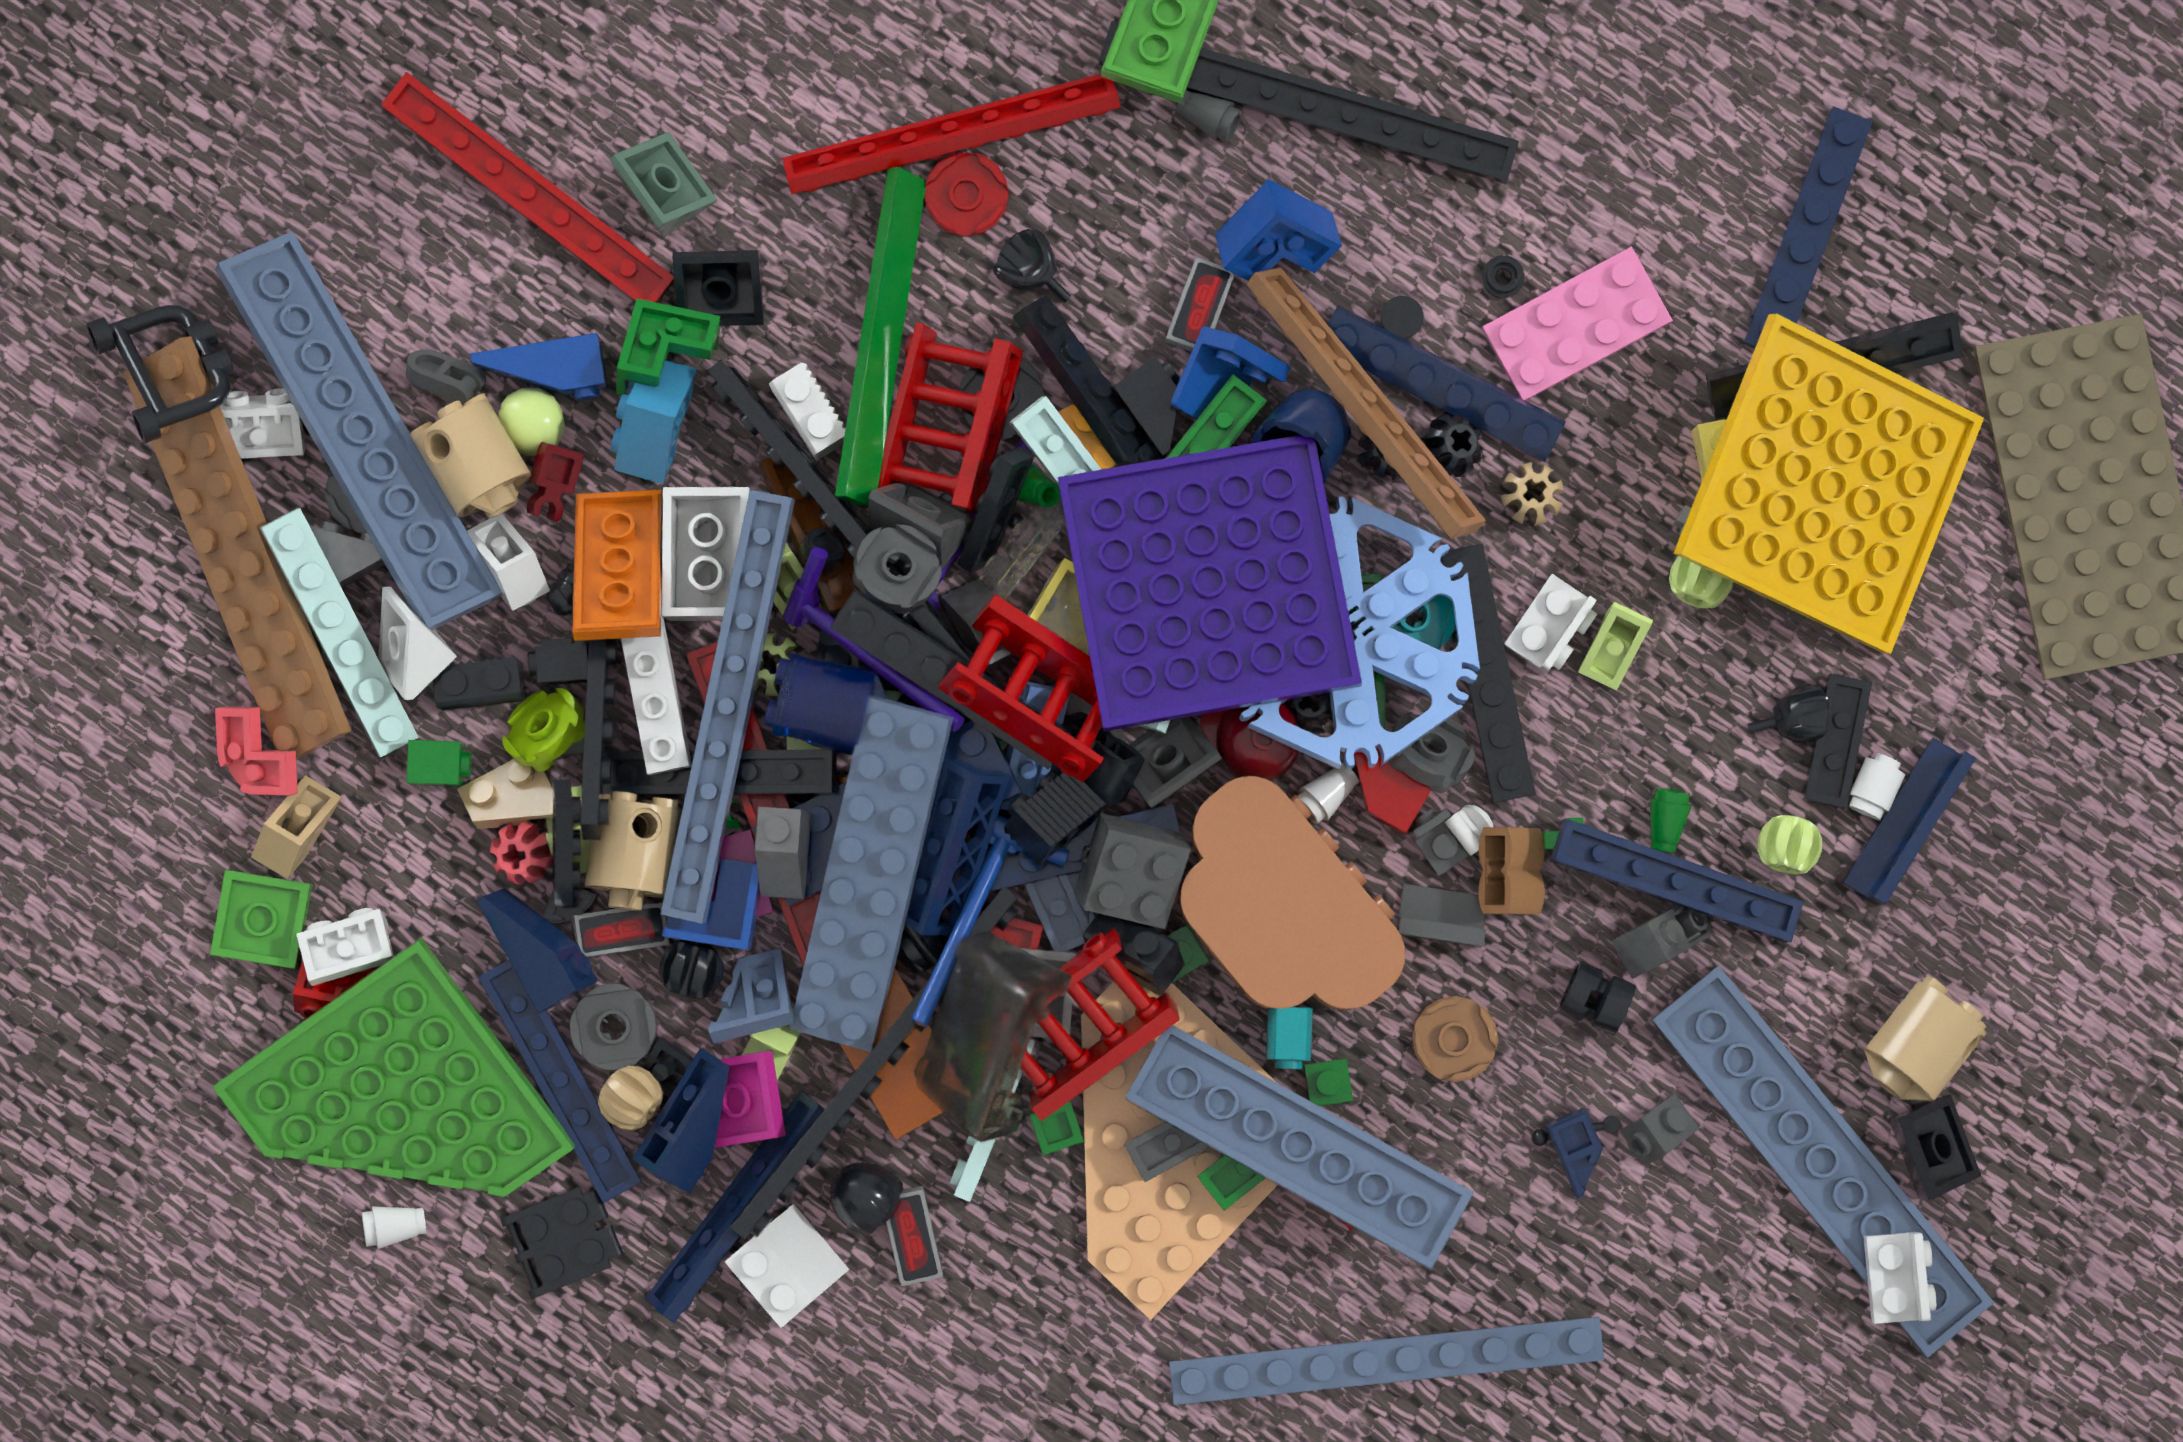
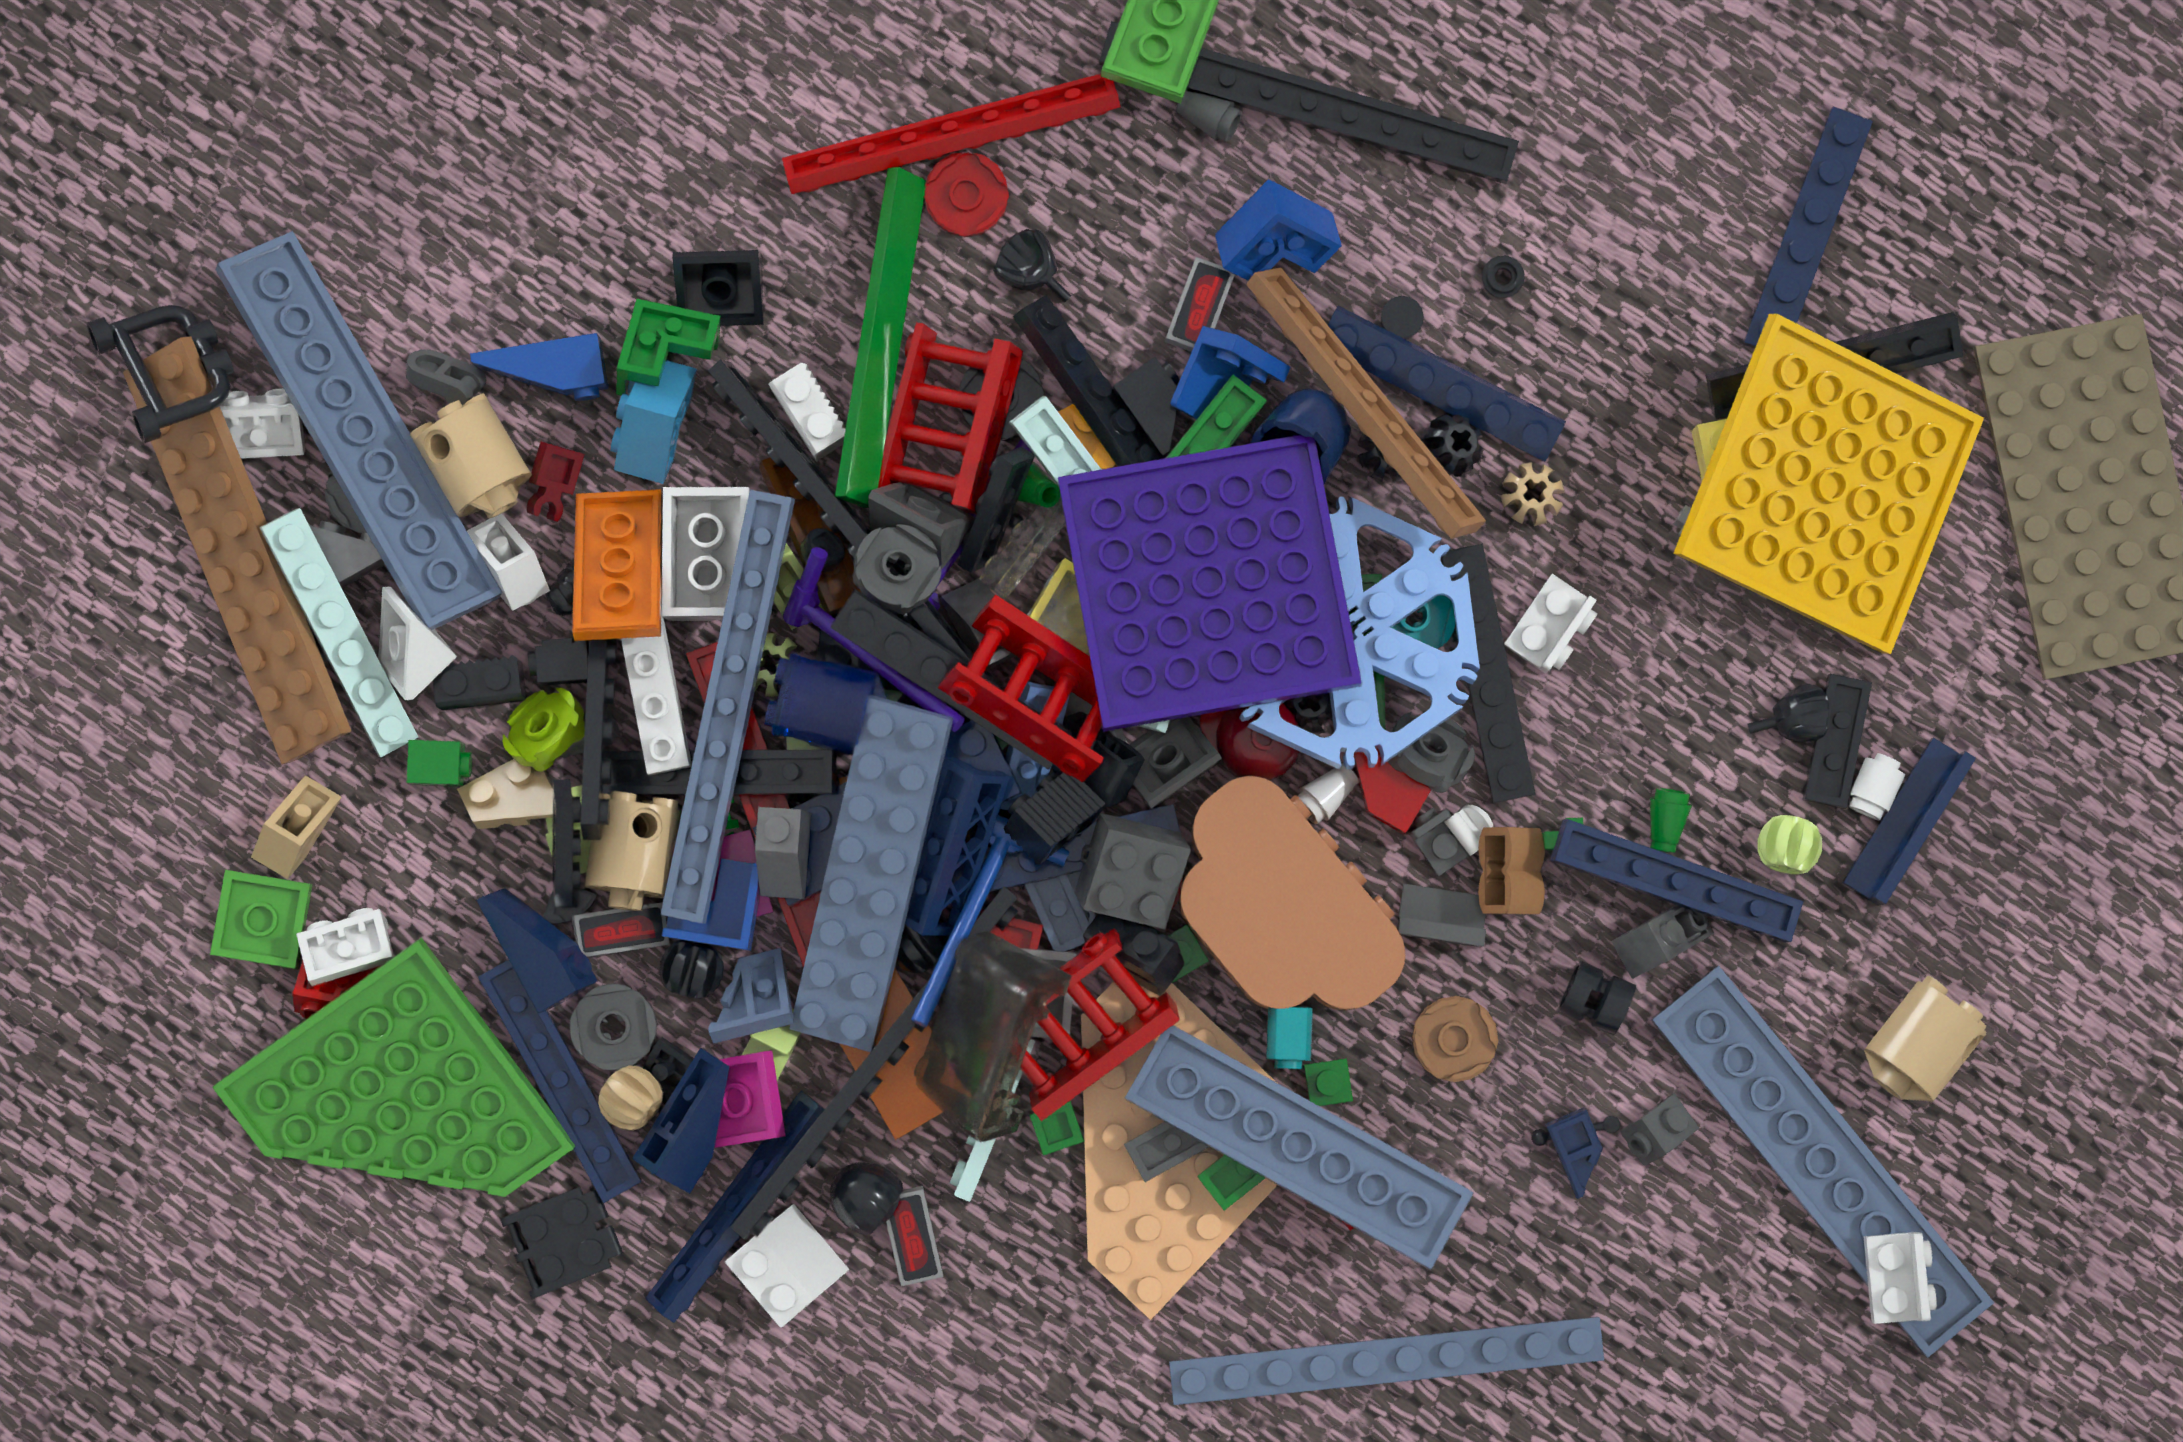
coral plate [215,706,298,796] -> none
white cone [362,1206,426,1249] -> none
red plate [380,72,675,303] -> none
coral piece [490,821,553,885] -> none
yellowish green hair [498,387,565,456] -> none
sand green slope [610,132,717,238] -> none
bright pink plate [1481,247,1673,401] -> none
yellowish green slope [1578,602,1653,691] -> none
yellowish green piece [1669,556,1733,609] -> none
black slope [1888,1095,1981,1200] -> none

